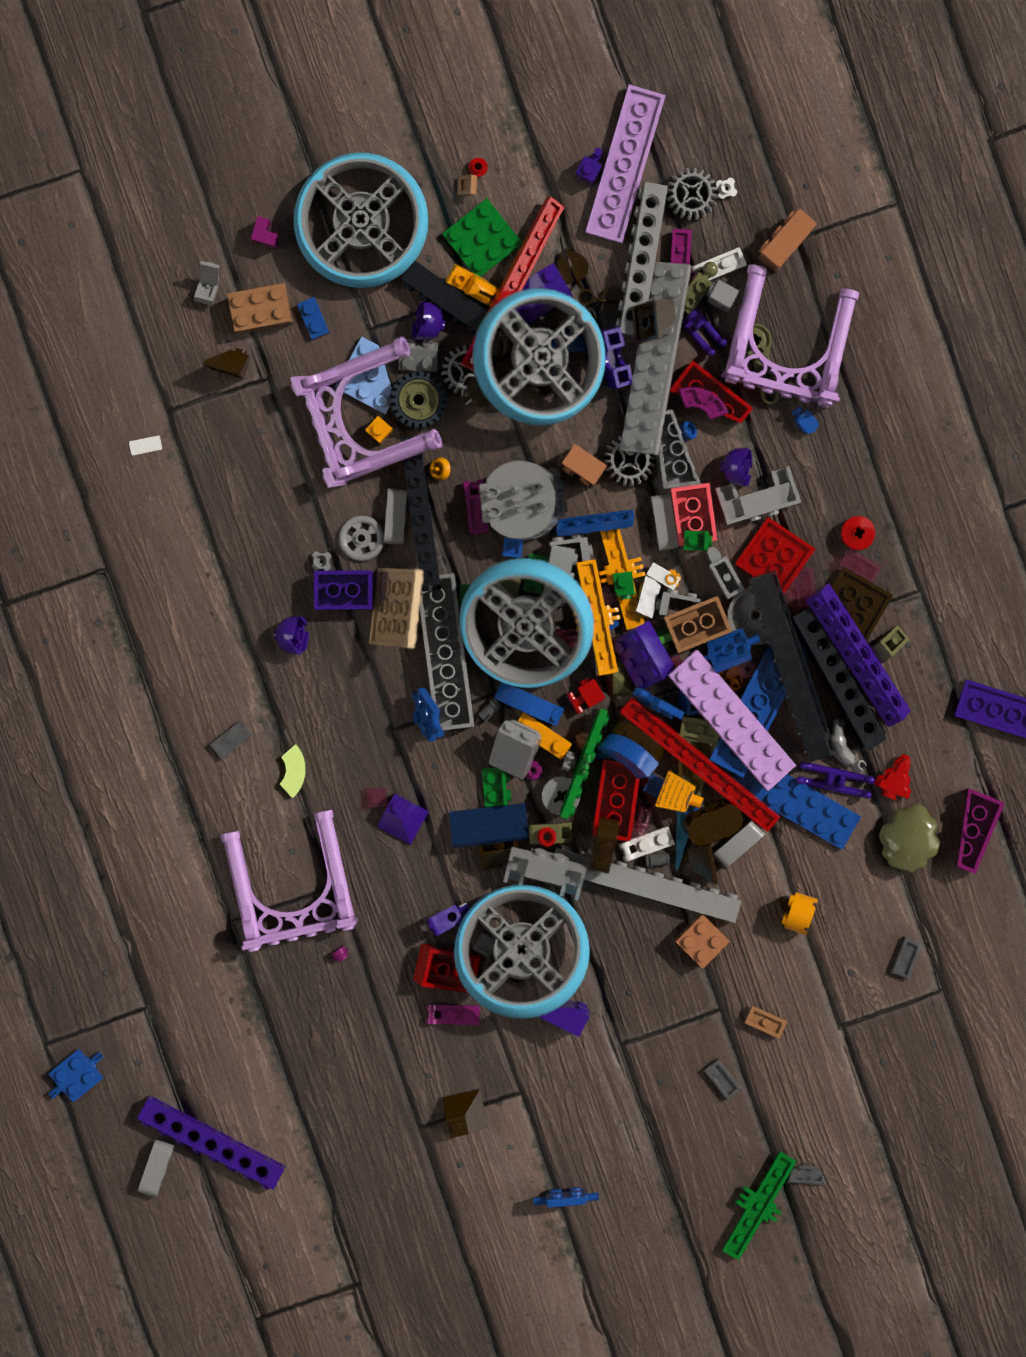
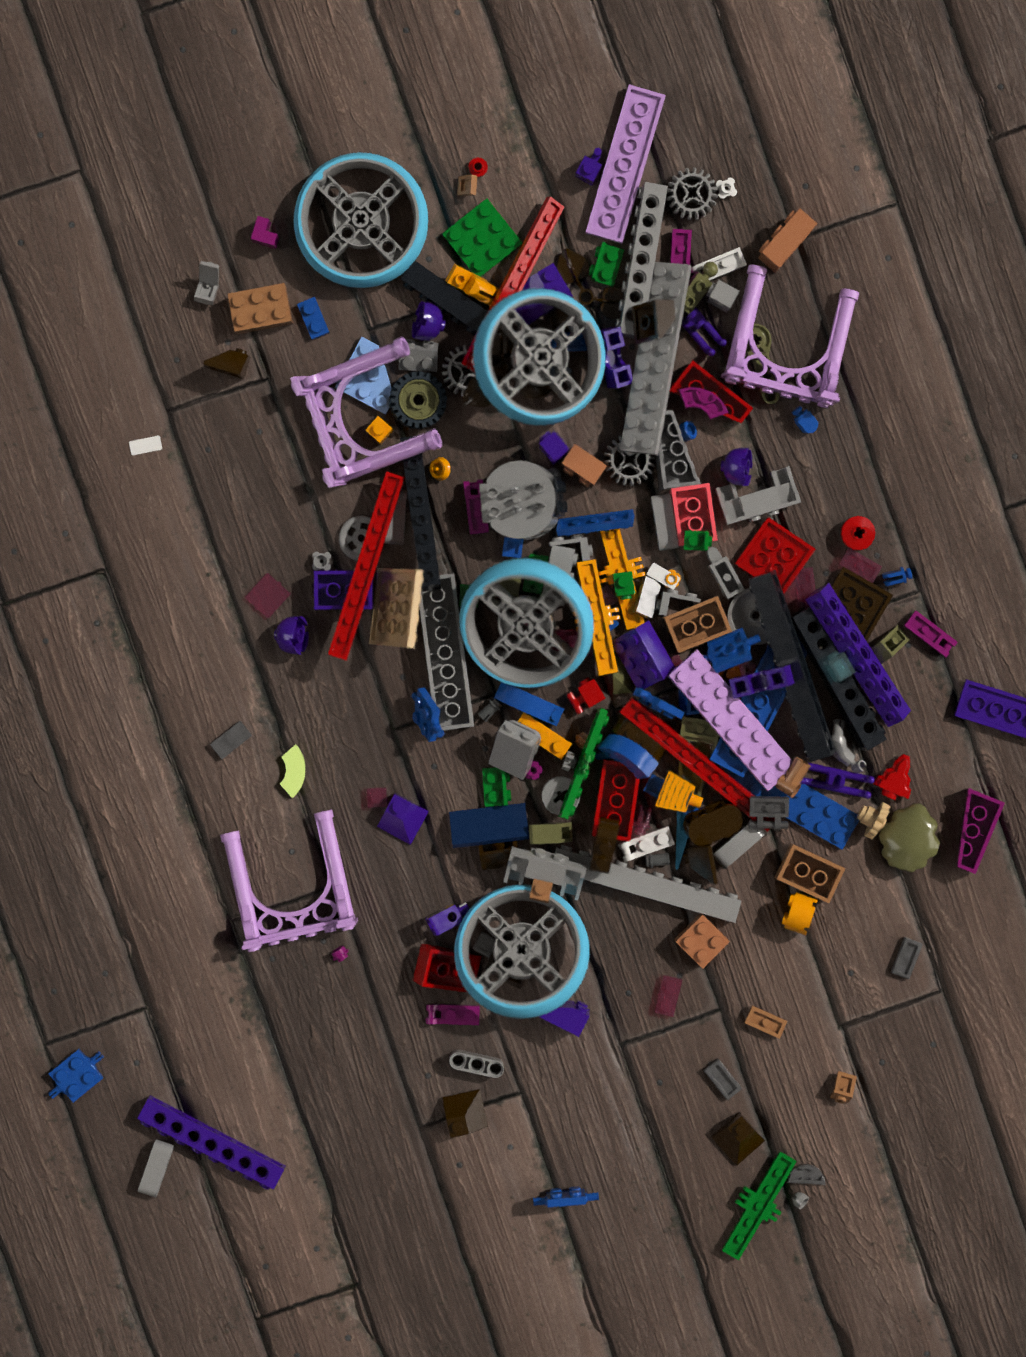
red plate [537,827,557,847] -> none
bright green tile [656,628,672,651] -> none
none -> clear pink piece [245,573,291,619]
none -> red plate [328,471,405,661]
none -> light grey beam [449,1050,504,1078]
none -> medium nougat plate [529,879,553,903]
none -> dark purple arch [539,431,569,465]
none -> green bracket [589,242,624,287]
none -> clear pink plate [654,975,683,1017]
none -> dark brown slope [711,1112,765,1166]
none -> dark purple arch [729,665,794,698]
none -> flat silver plate [749,796,789,831]
none -> medium nougat piece [775,757,811,798]
none -> medium nougat brick [775,843,845,903]
none -> light grey hinge [792,1192,809,1209]
none -> clear light blue brick [823,651,855,682]
none -> medium nougat bracket [830,1071,857,1104]
none -> tan plant [857,802,890,840]
none -> blue arm [882,567,913,586]
none -> magenta plate [903,610,958,658]

